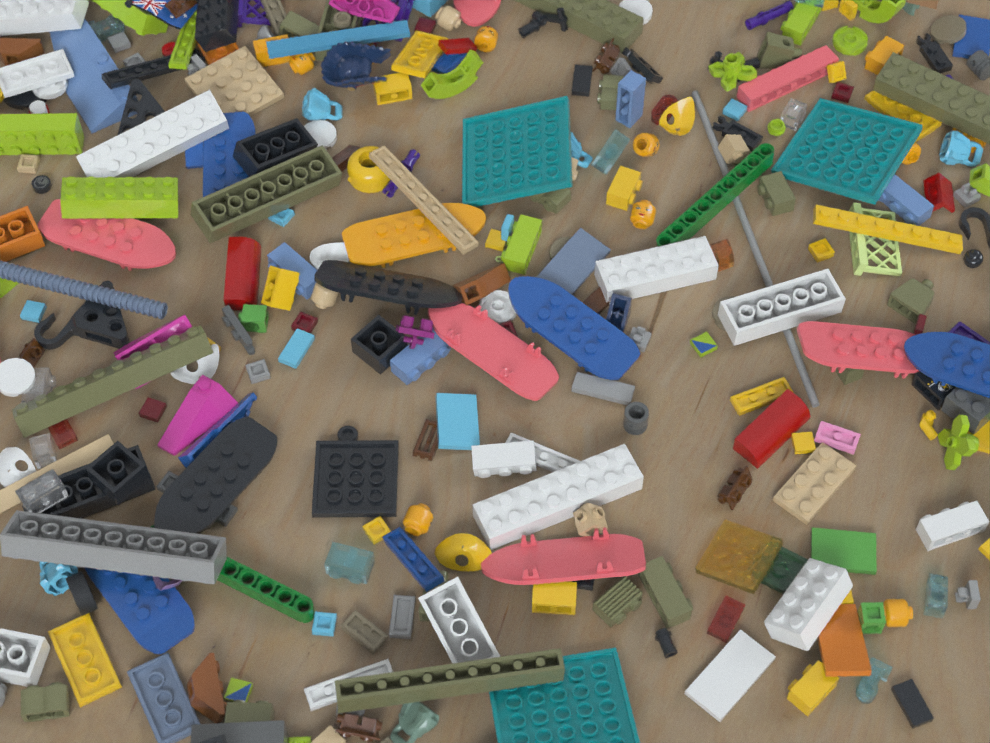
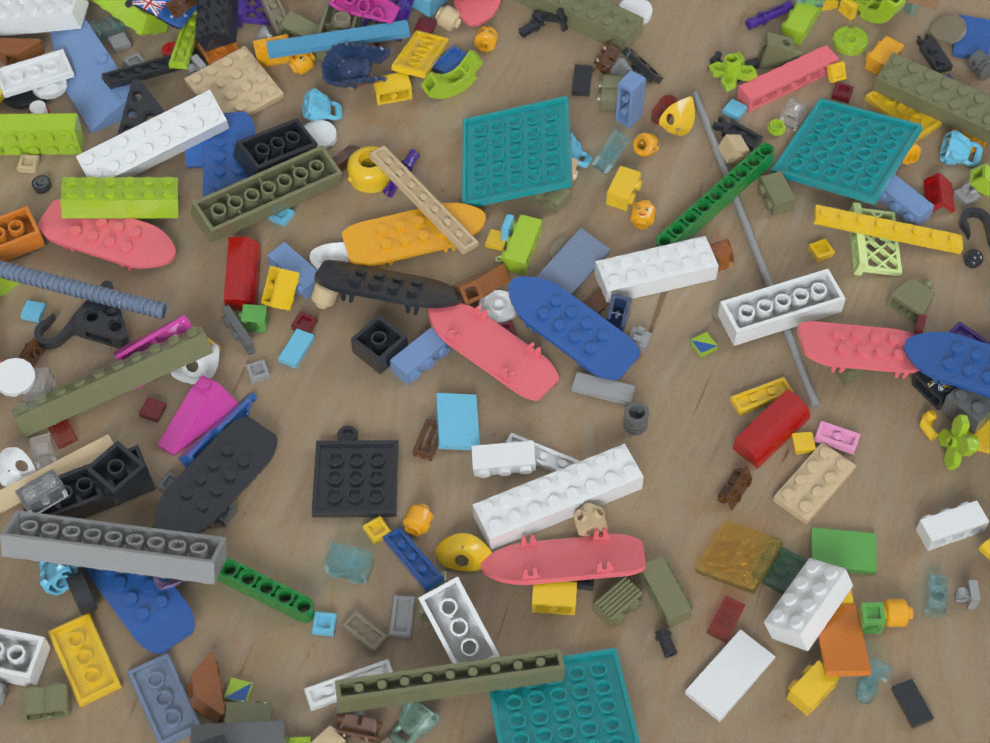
magenta hips [396,315,435,349] -> none
red tile [438,38,477,55] -> none

